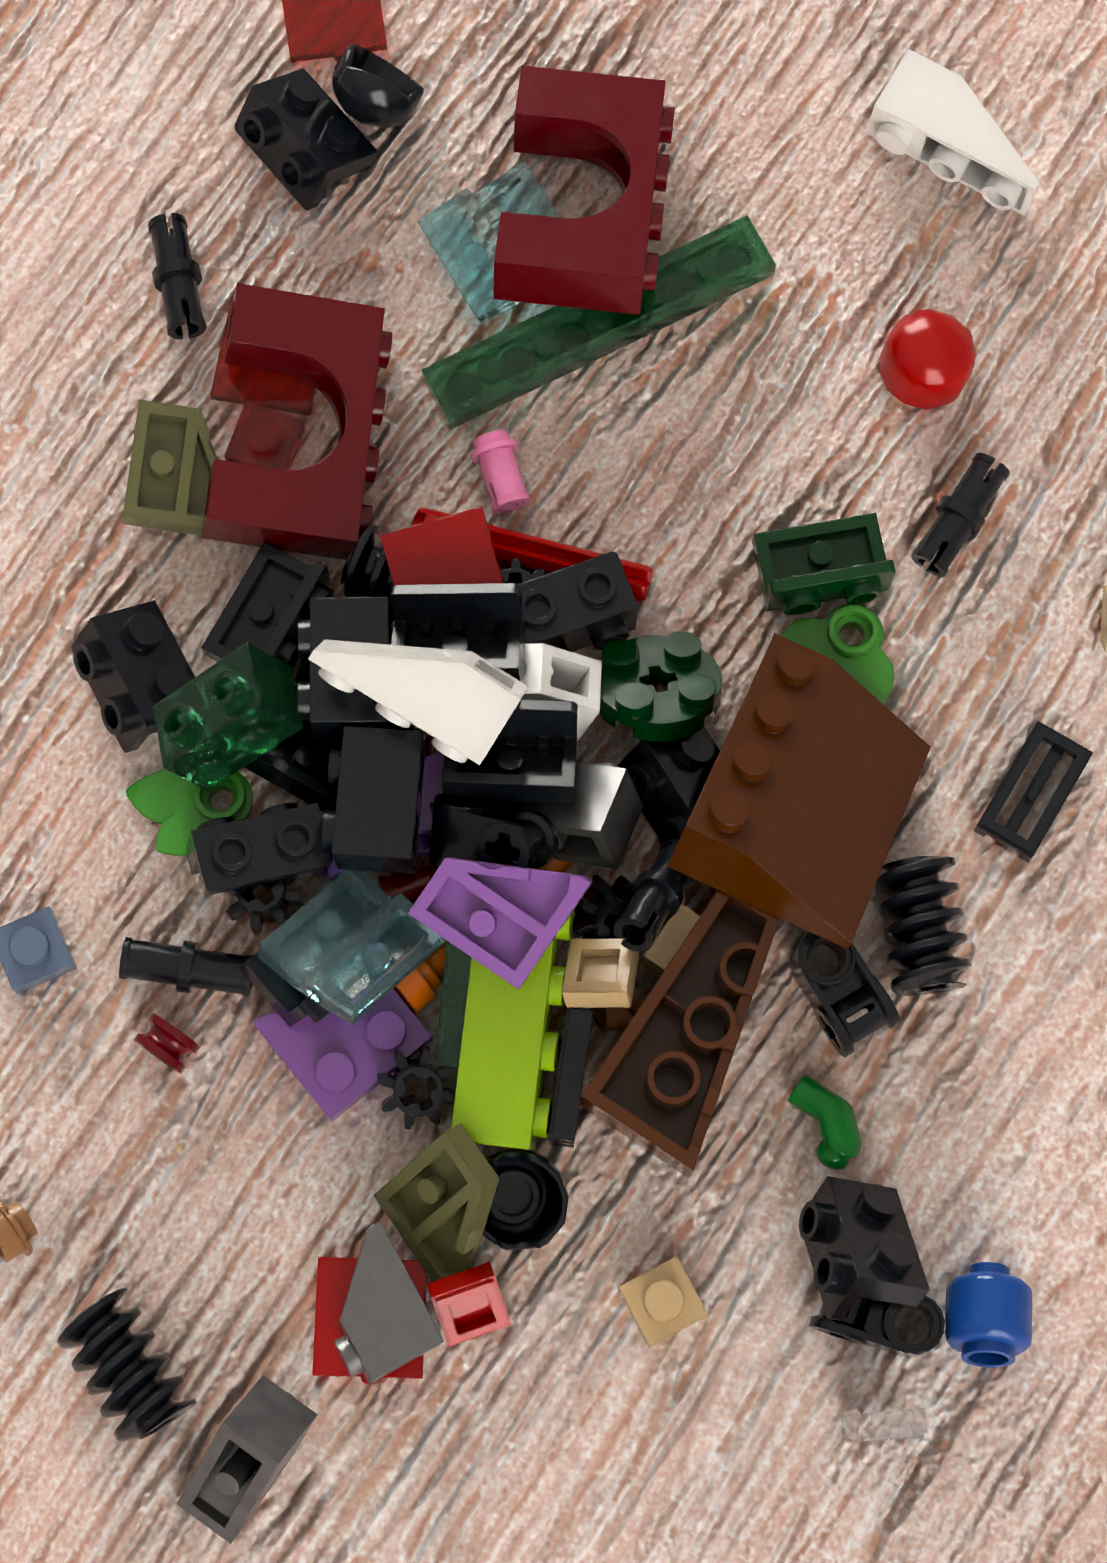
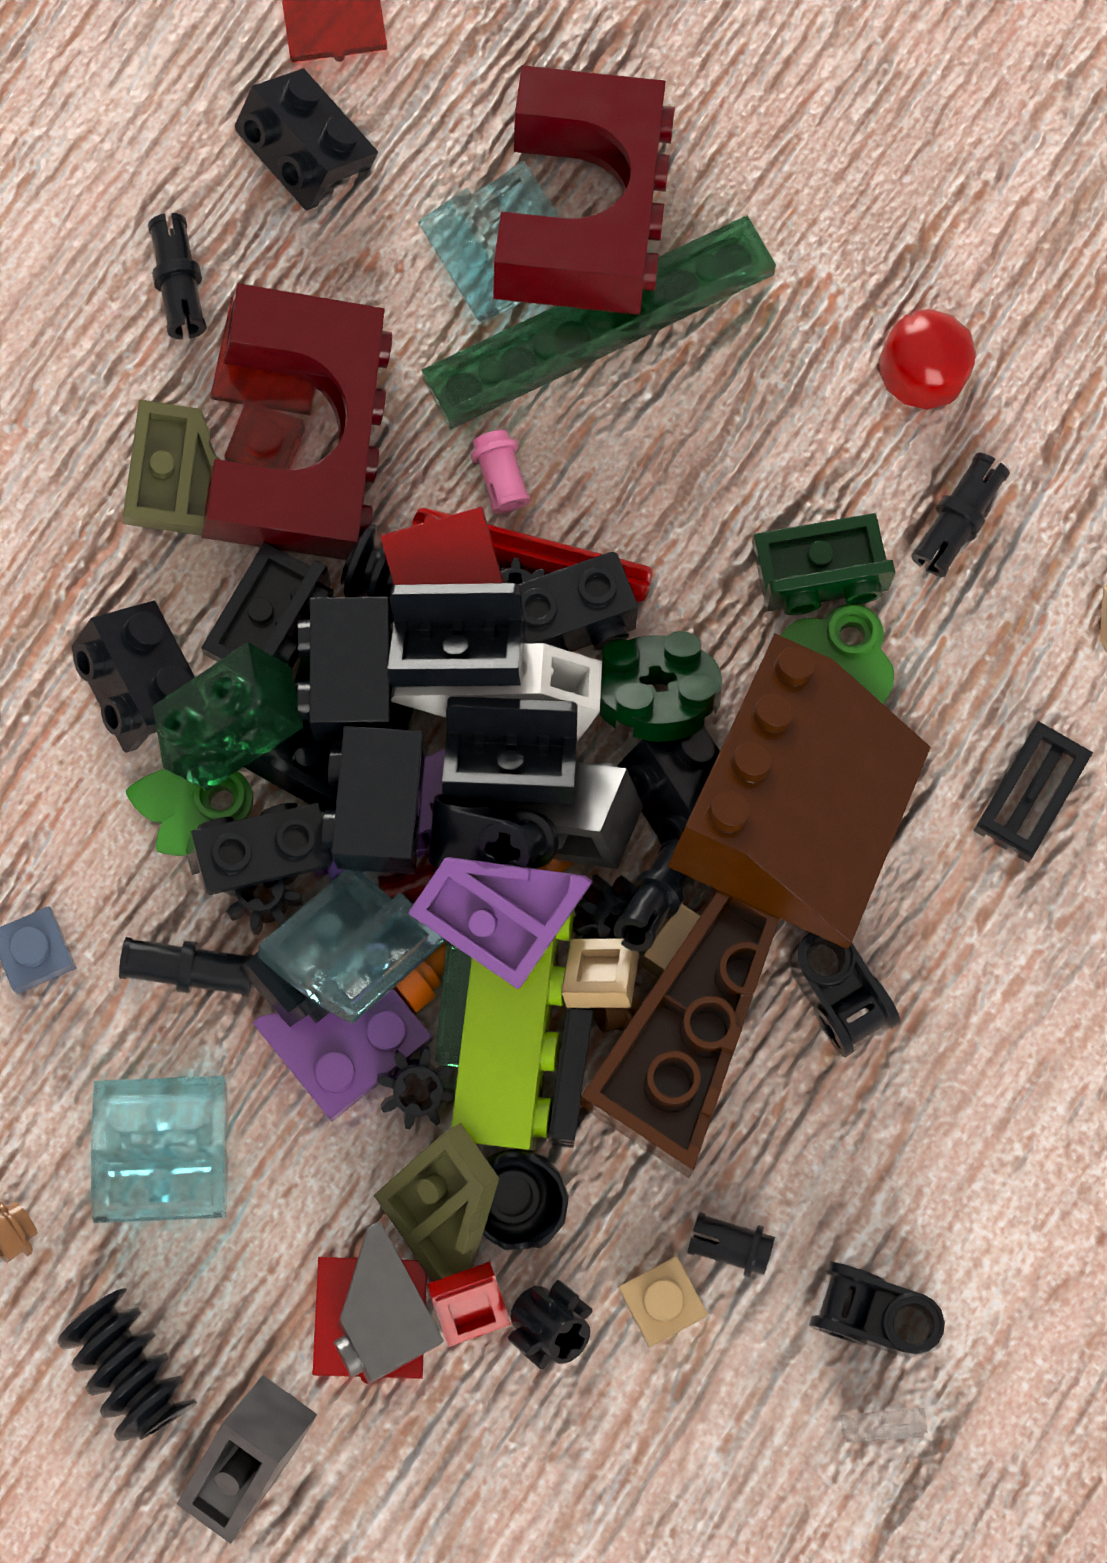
dark red bush [133,1013,200,1074] -> none
white slope [308,640,528,765] -> none
black hair [332,44,424,129] -> none
green arm [787,1074,862,1170] -> none
black bracket [799,1176,930,1321] -> none
white slope [867,49,1039,216] -> none
black piece [875,855,972,996] -> none
blue head [945,1262,1032,1368] -> none
none -> clear light blue slope [91,1076,228,1223]
none -> black gear [508,1280,593,1369]
none -> black pin [687,1212,775,1278]

